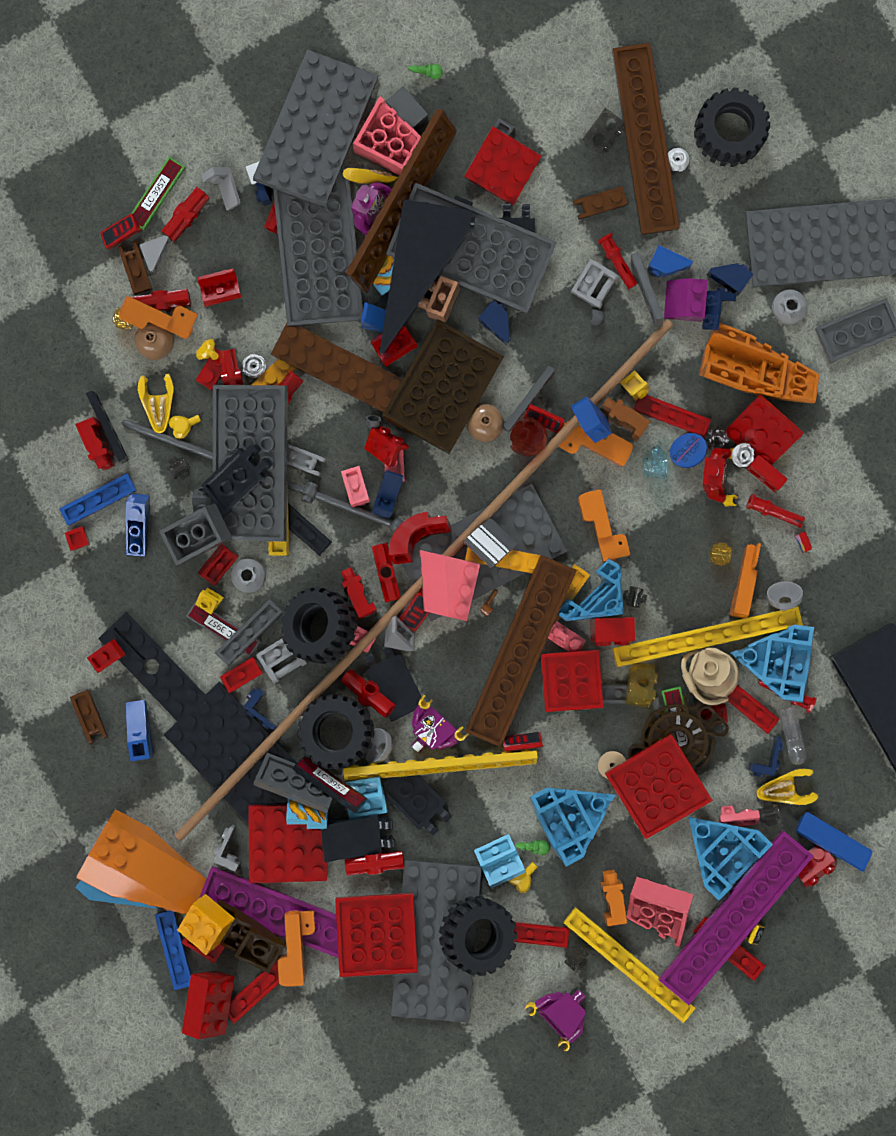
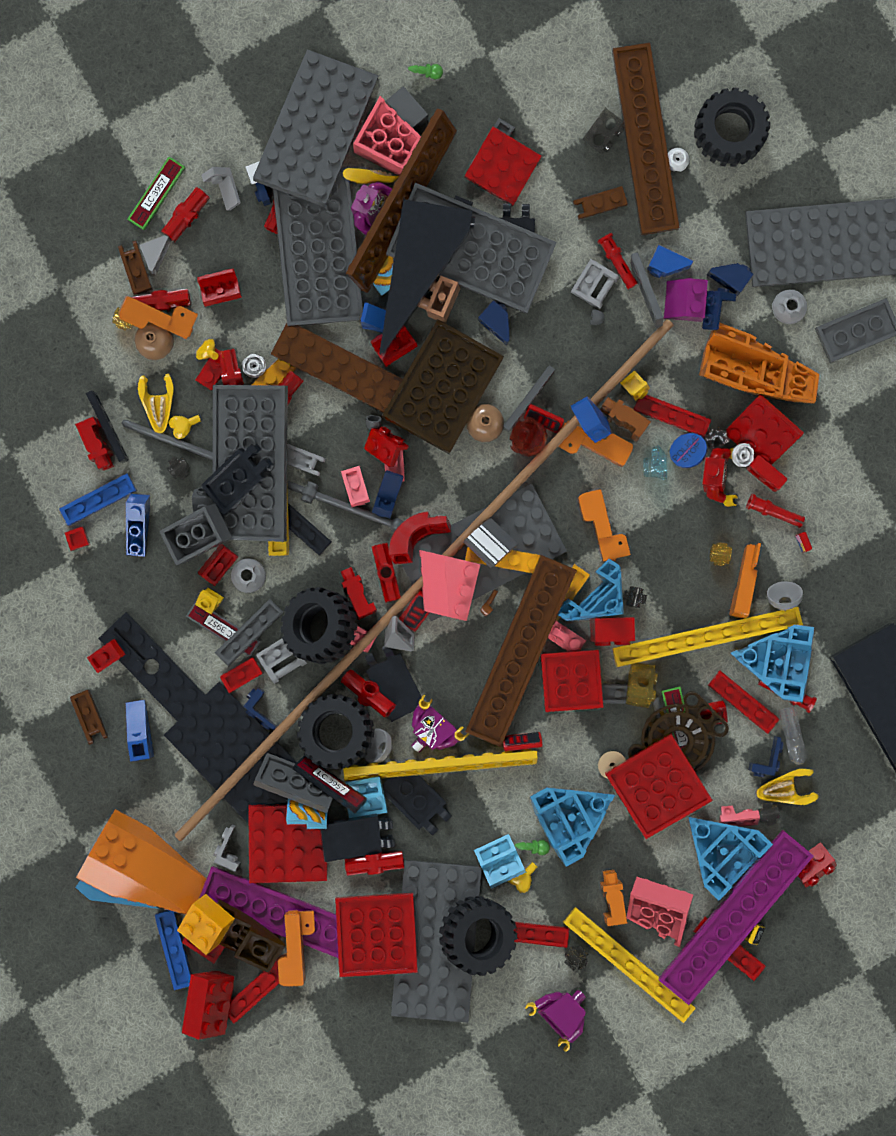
slope [100,213,141,249] -> none
tan piece [681,648,739,706] -> none
blue slope [796,812,873,872] -> none

